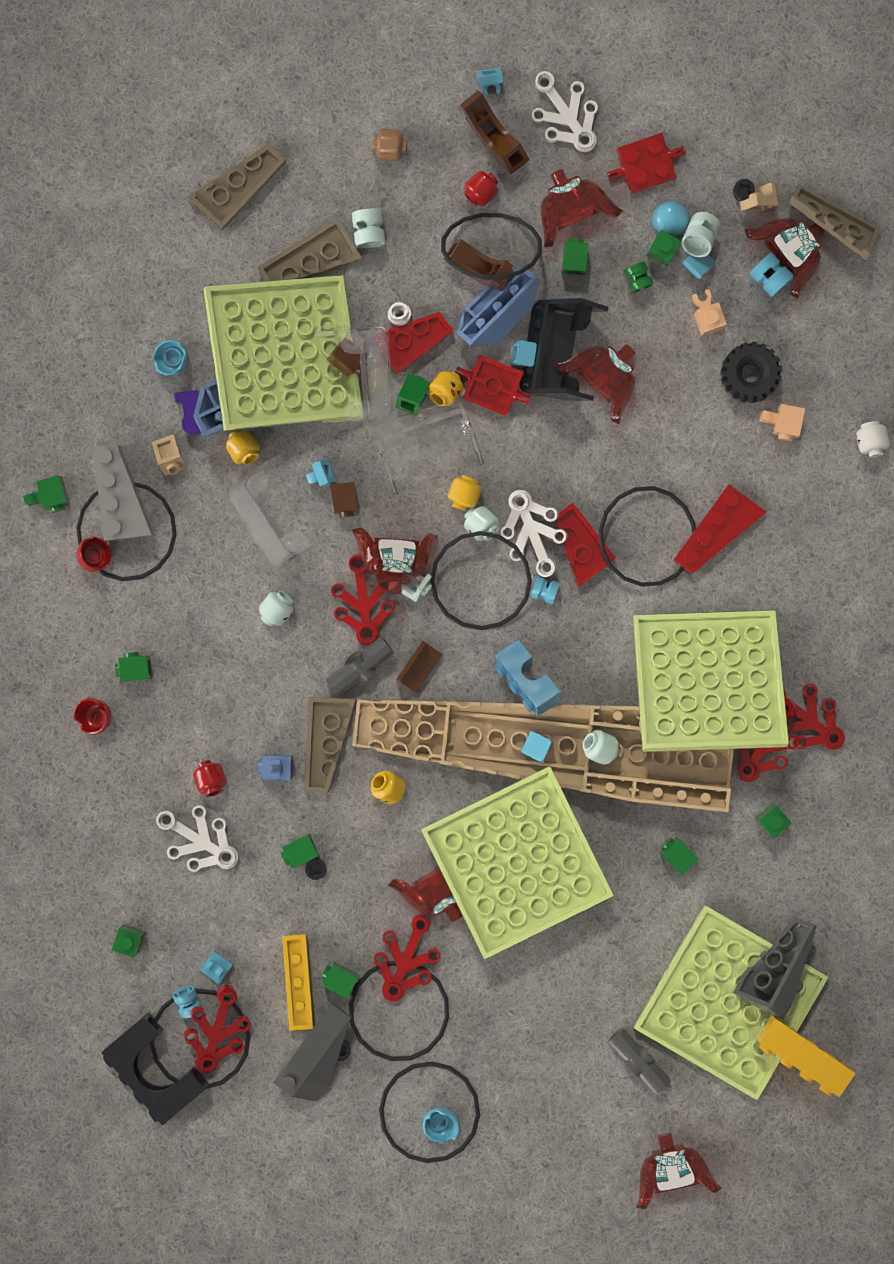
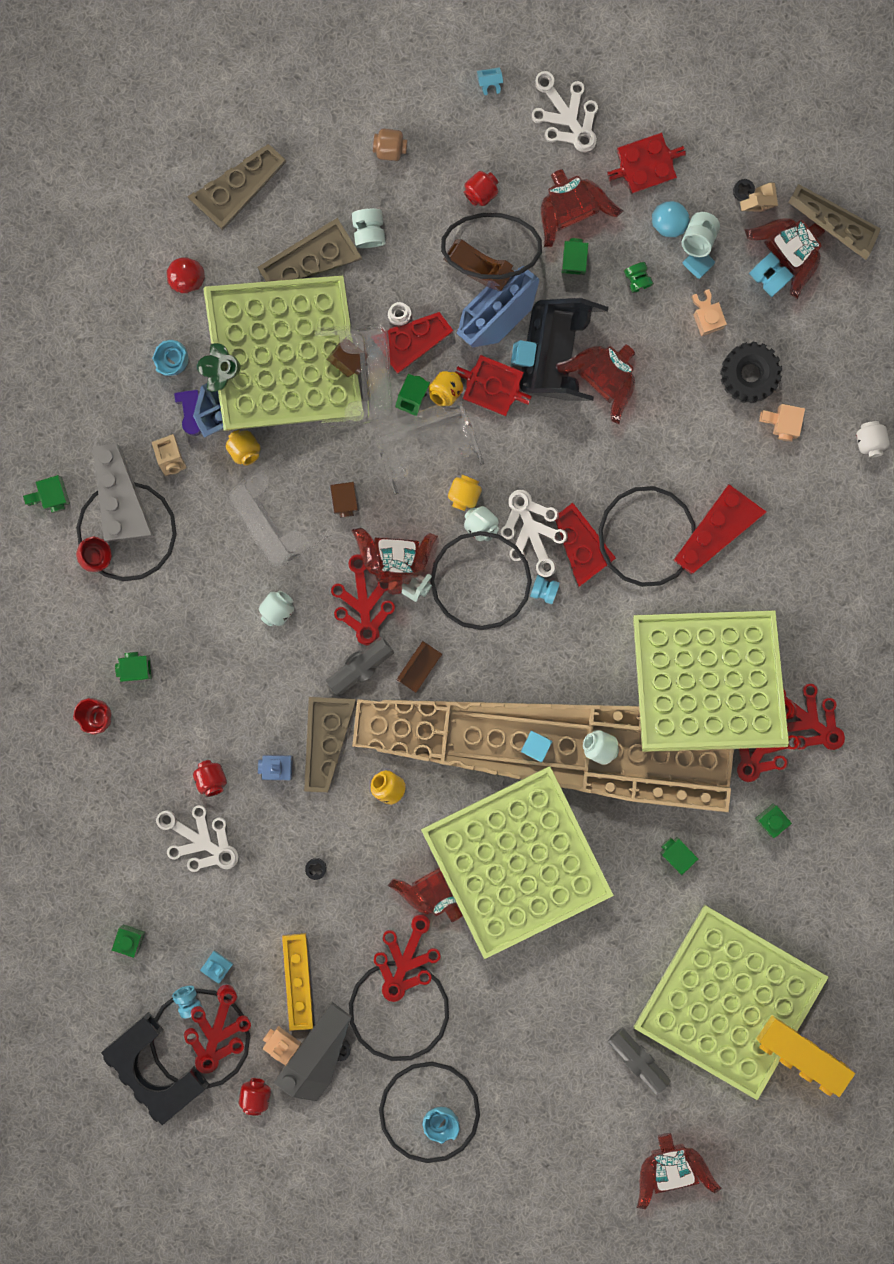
green brick [281,833,319,869] -> none
medium azure tile [306,460,337,486] -> none
green brick [321,961,359,999] -> none
reddish brown arch [460,90,530,174] -> none
dark azure arch [494,640,561,717] -> none
green brick [647,230,681,267] -> none
dark grey wedge [733,917,816,1020] -> none
none -> red hair [166,257,205,294]
none -> dark green plate [196,343,241,392]
none -> red head [238,1078,271,1116]
none -> light nougat brick [263,1026,301,1066]

